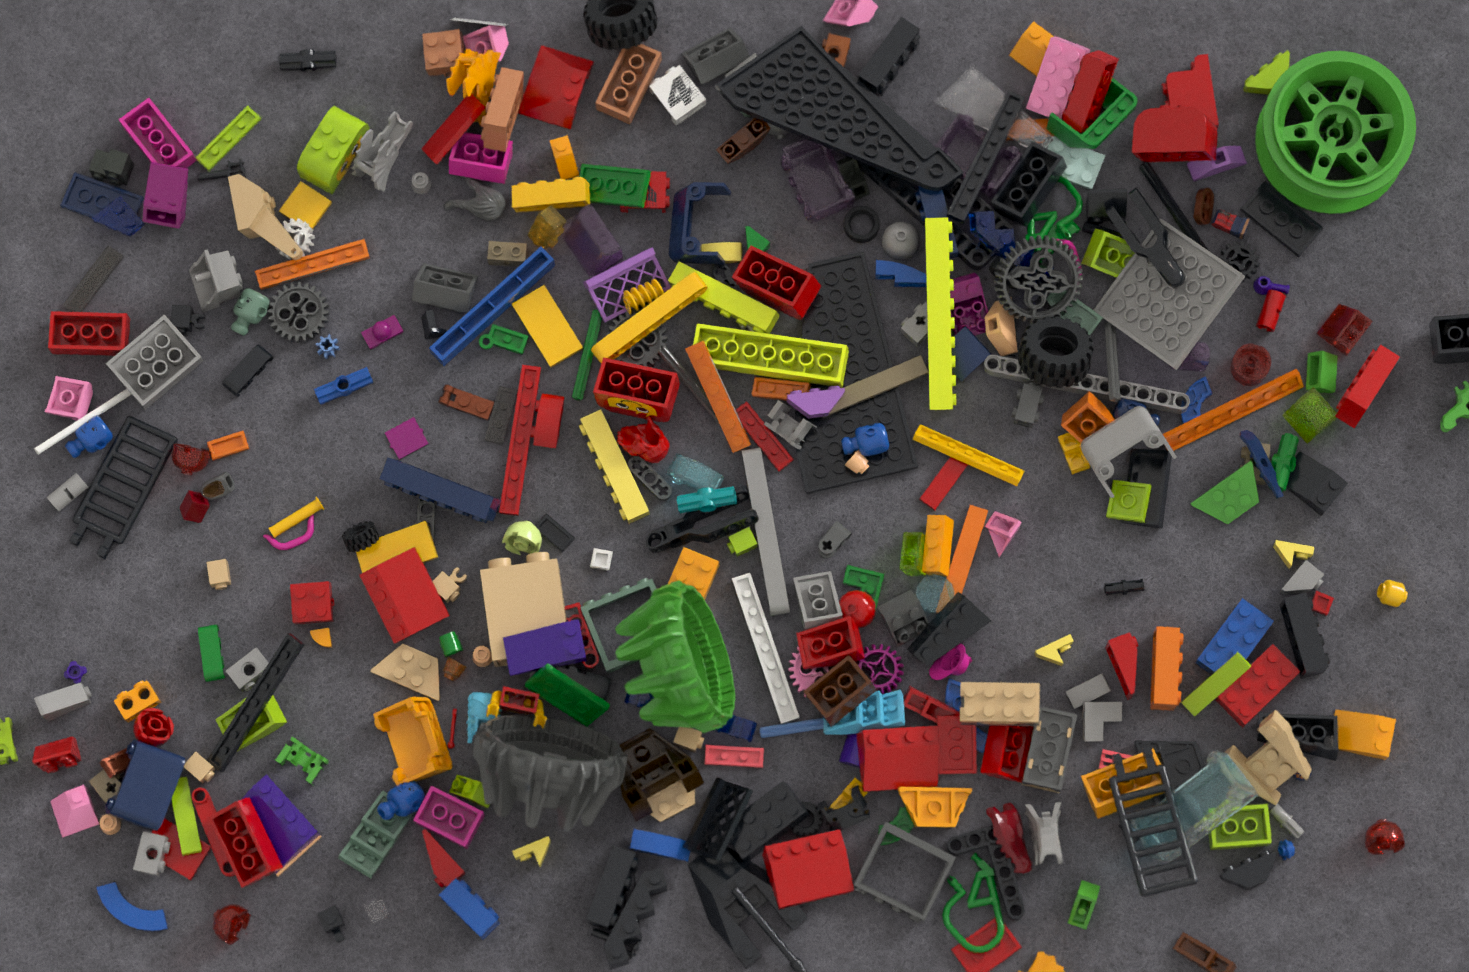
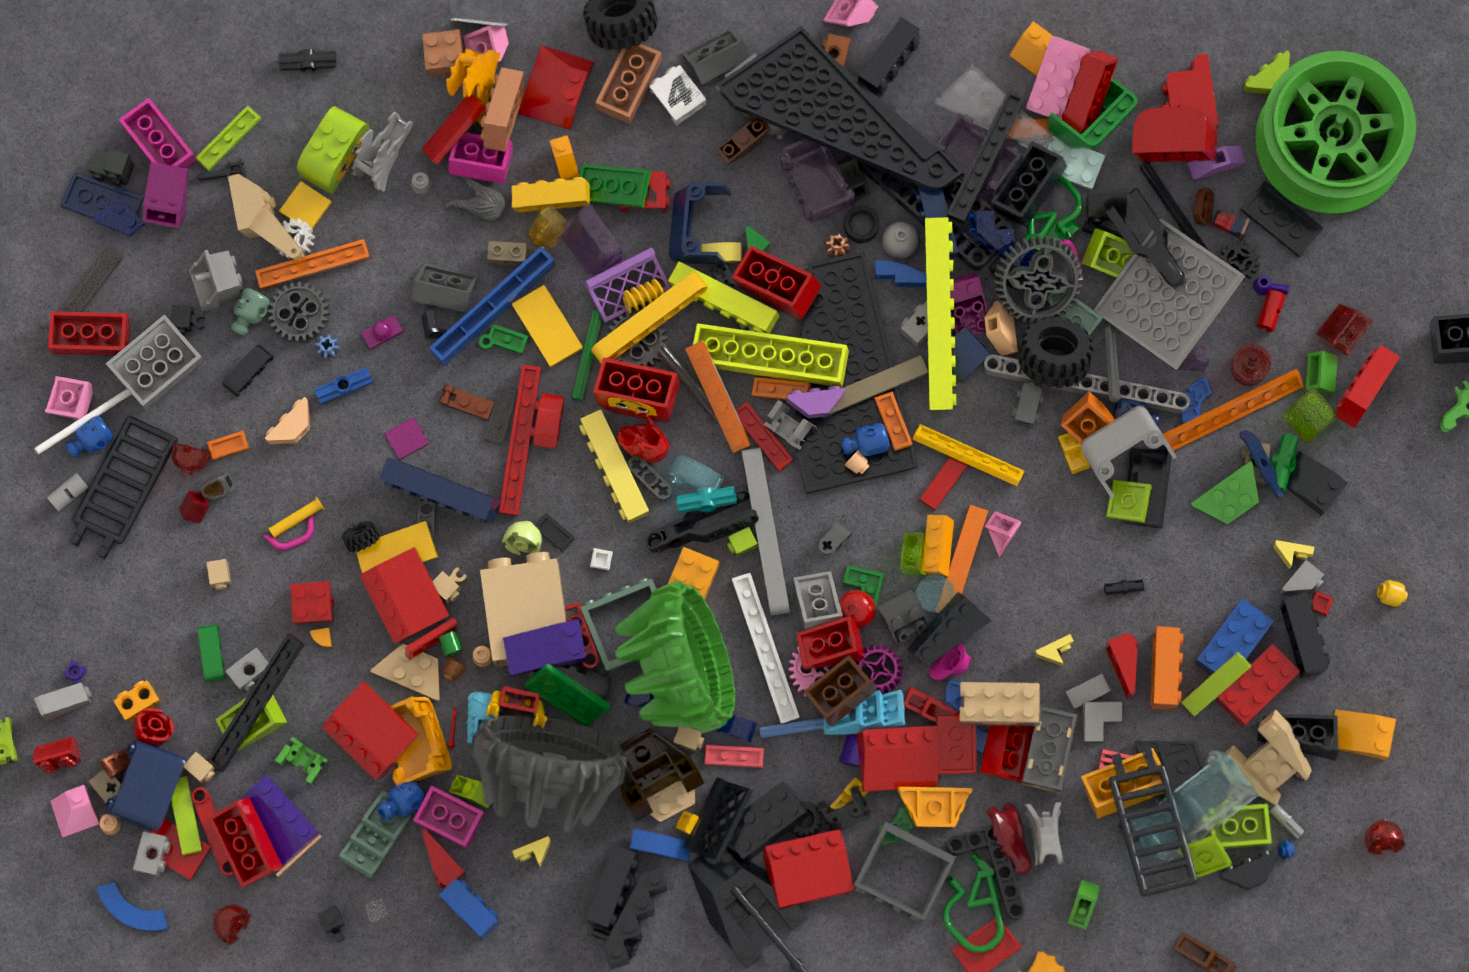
none -> light nougat slope [265,397,310,444]
none -> red slope [322,681,419,781]
none -> red tile [405,617,457,660]
none -> yellow tile [675,811,699,834]
none -> nougat gear [826,234,850,258]
none -> orange tile [874,392,913,452]
none -> lime tile [1179,835,1232,878]

